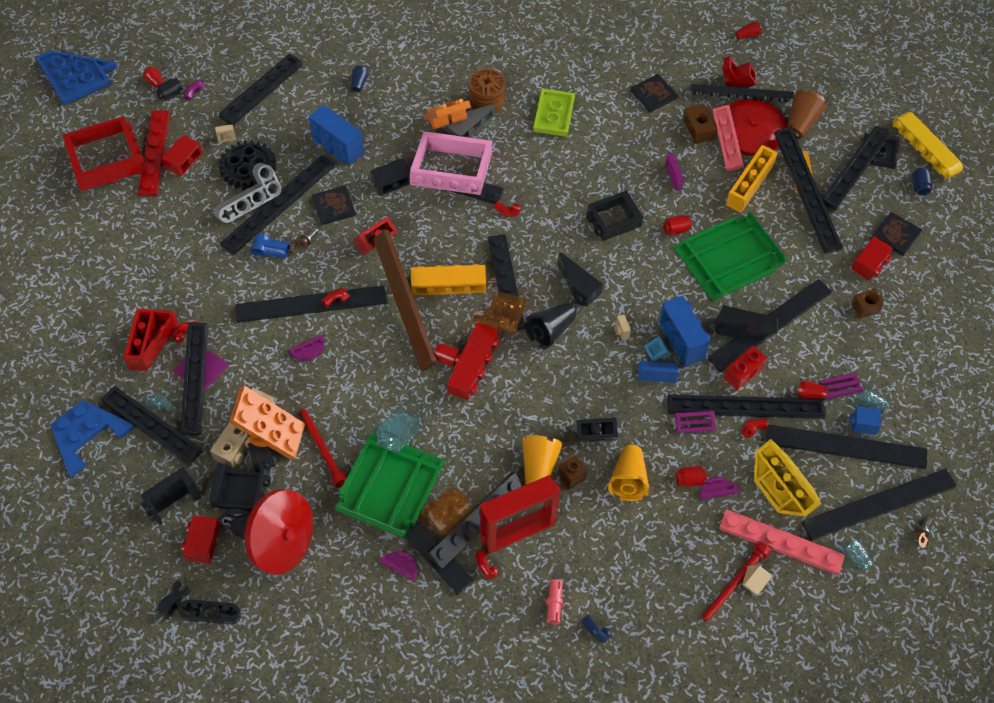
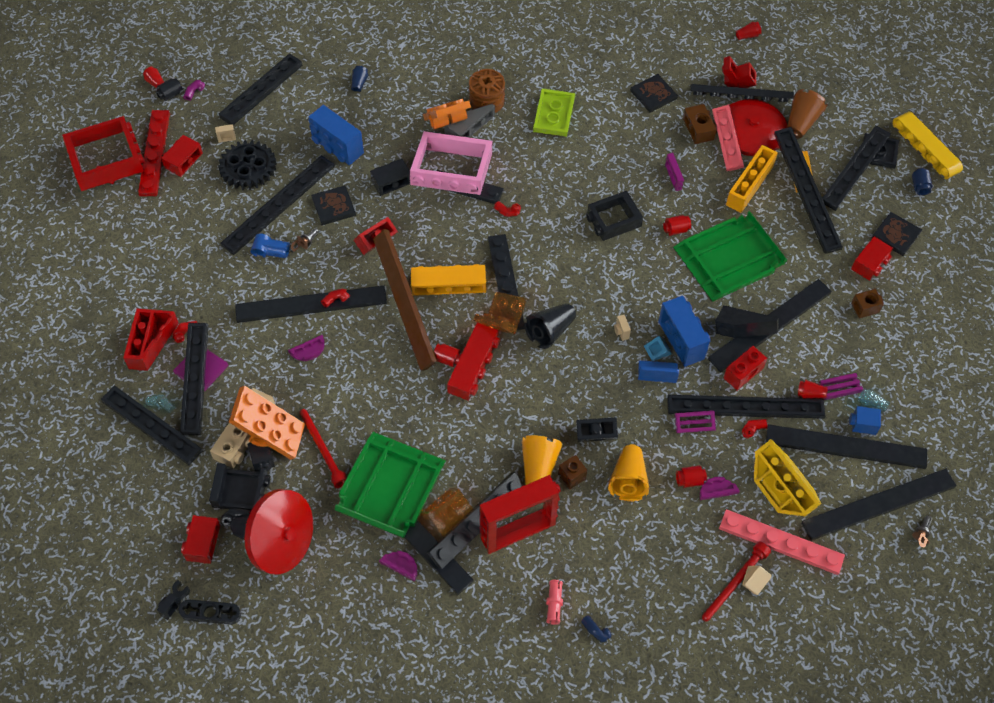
blue wing [36,50,117,105] -> none
blue wing [50,400,135,477] -> none
black panel [140,467,202,525] -> none
light grey beam [214,163,281,223] -> none
clear light blue brick [376,410,419,452] -> none
red arm [475,550,498,580] -> none
black slope [558,252,603,307] -> none
clear light blue cone [843,539,874,571] -> none

